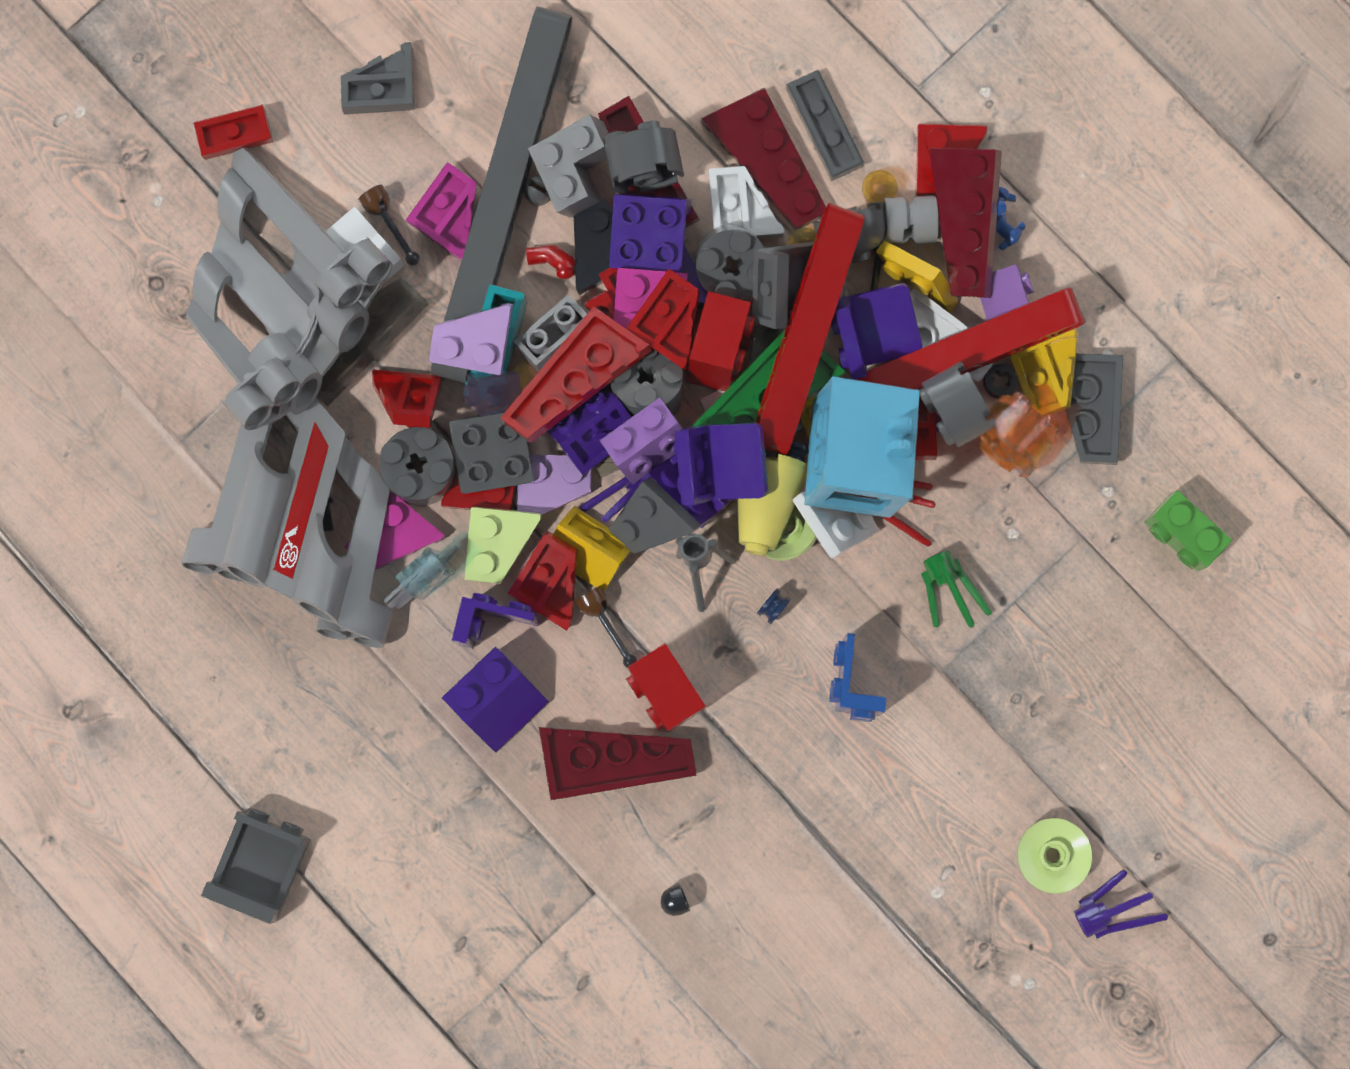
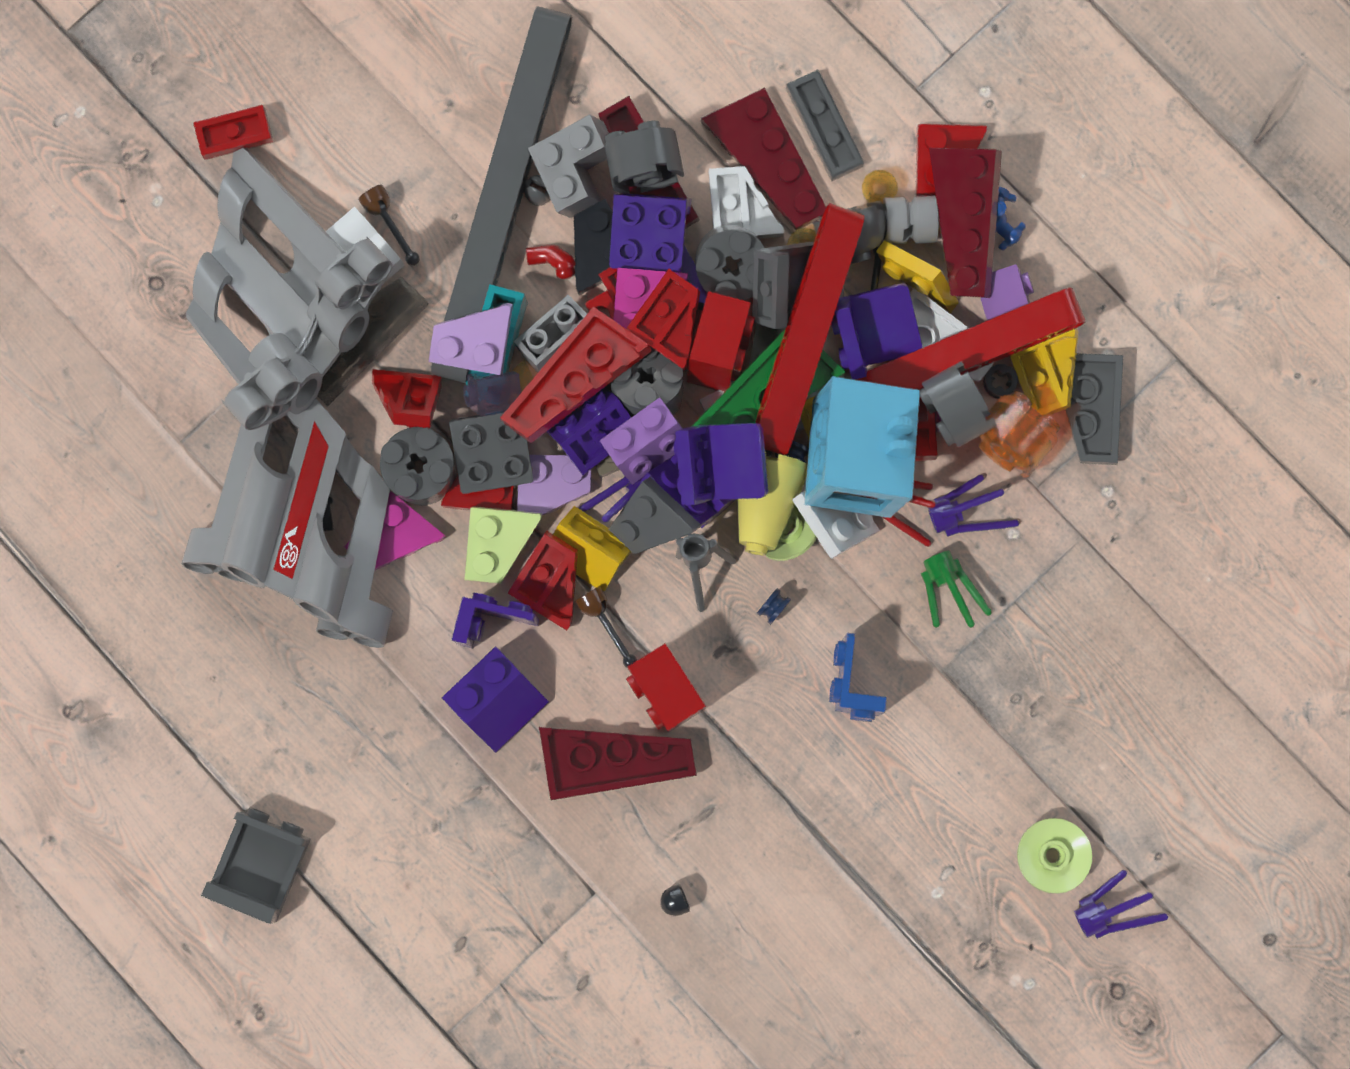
dark grey wing [341,42,415,115] -> none
clear light blue piece [384,545,459,609] -> none
dark pink wing [406,162,477,261] -> none
bright green brick [1144,490,1233,571] -> none
none -> dark purple plant [927,475,1019,537]

